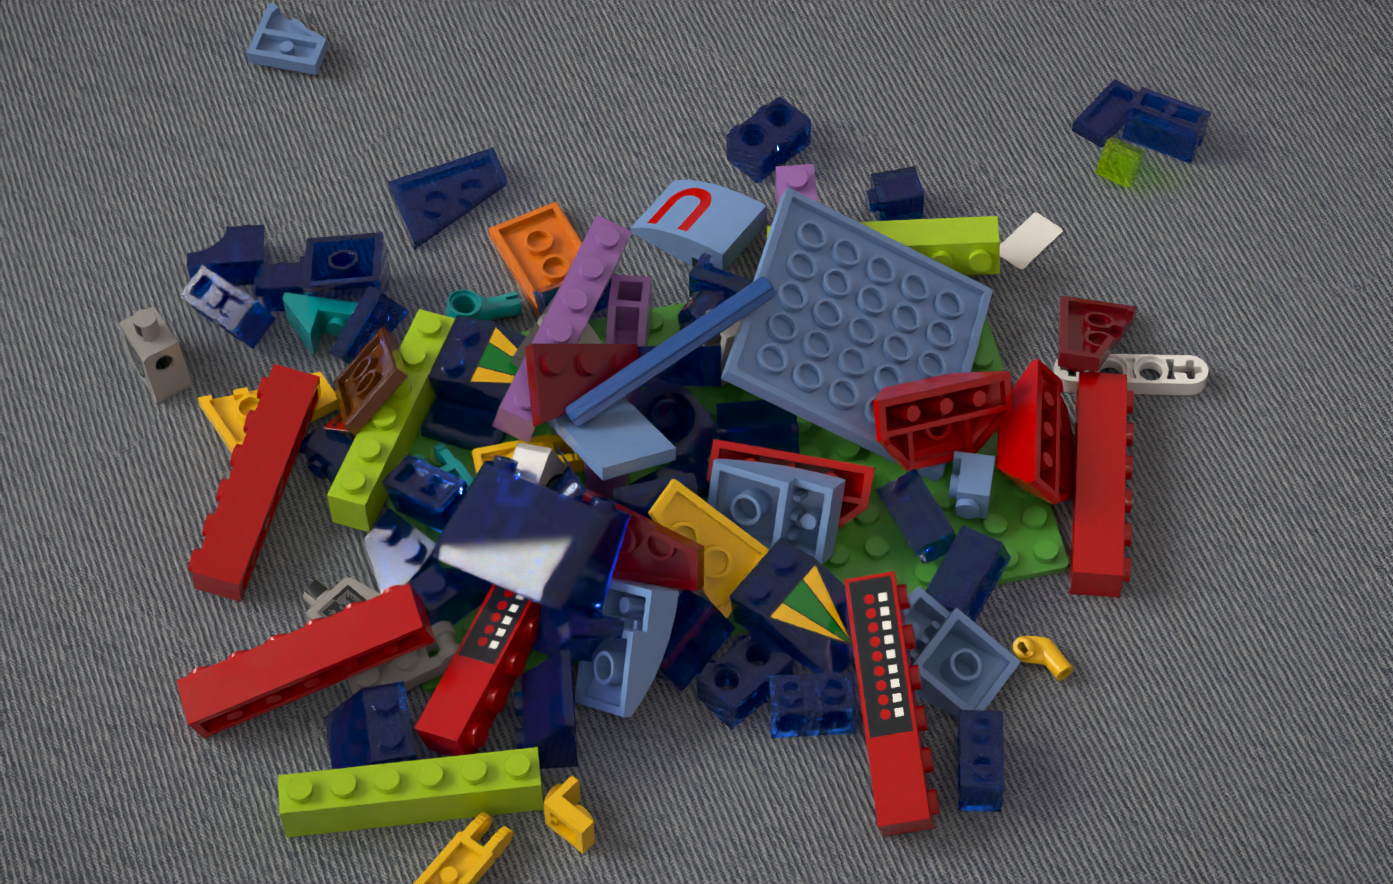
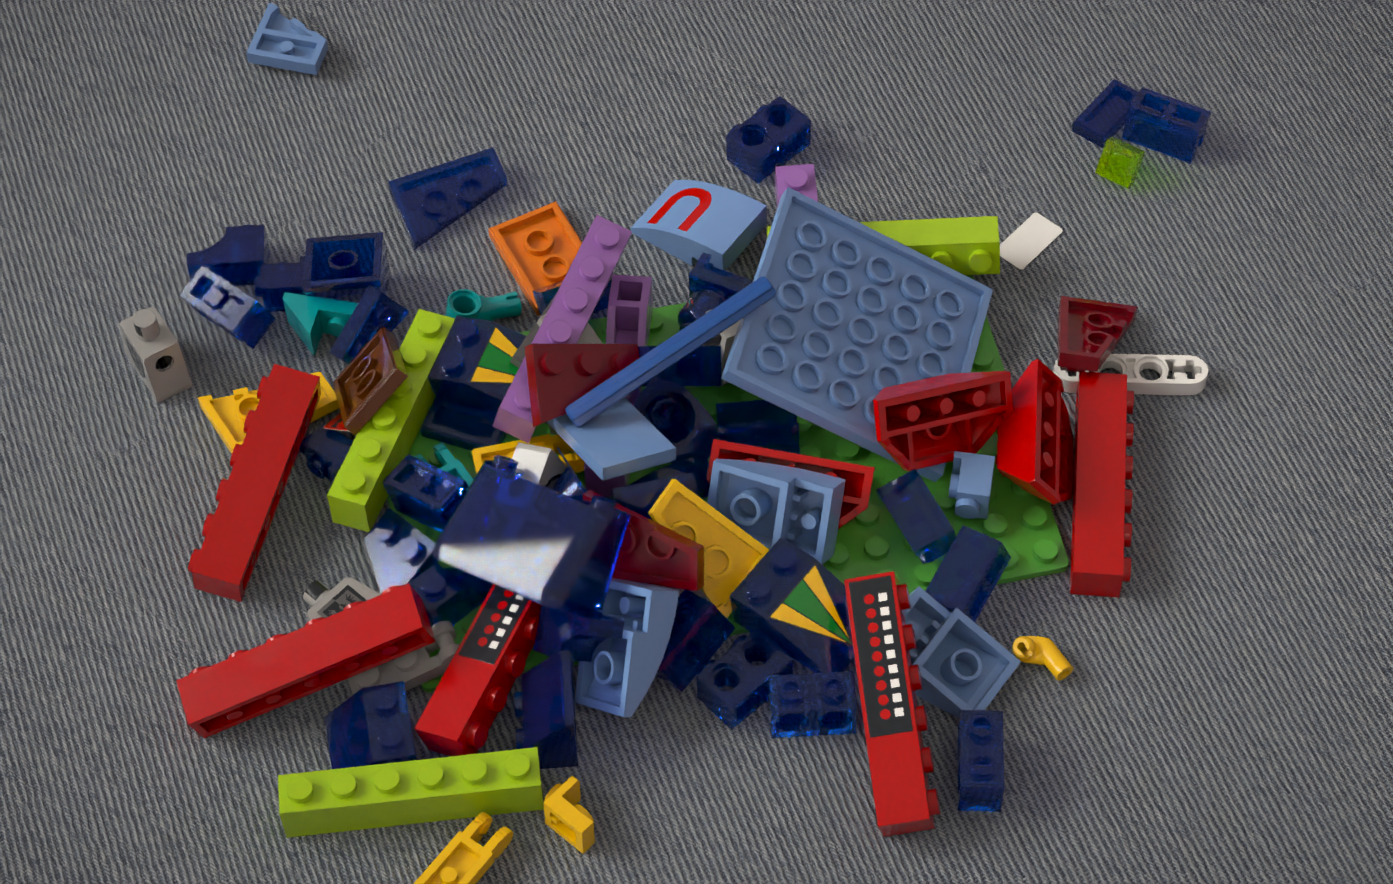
clear blue brick [865,166,924,221] -> none

